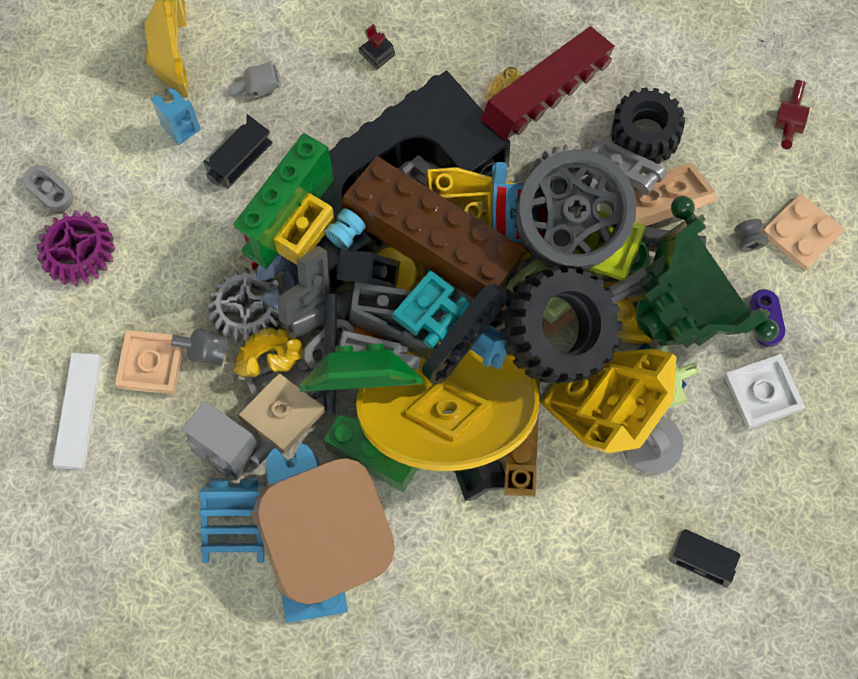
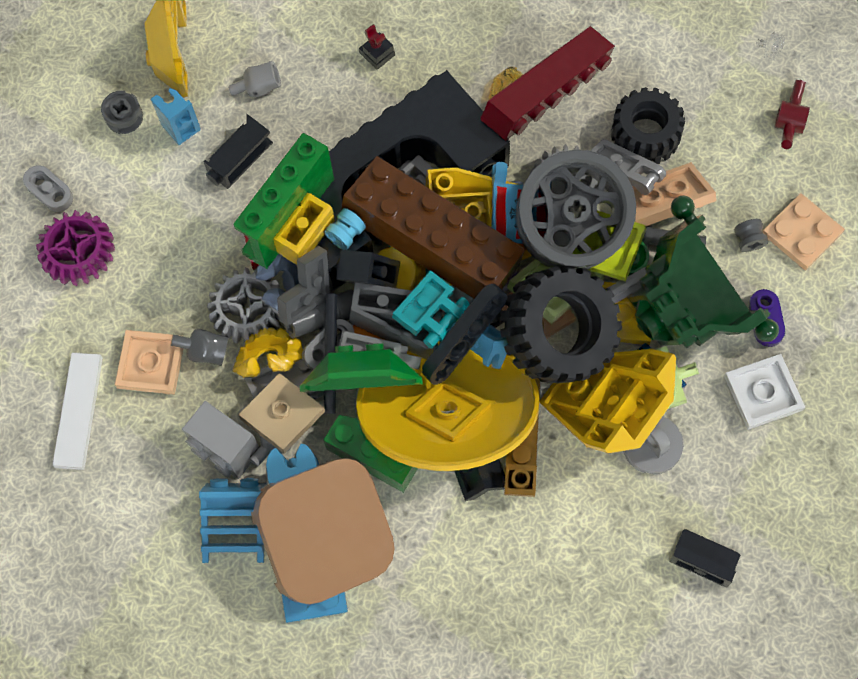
none -> dark grey wheel [101,90,143,134]

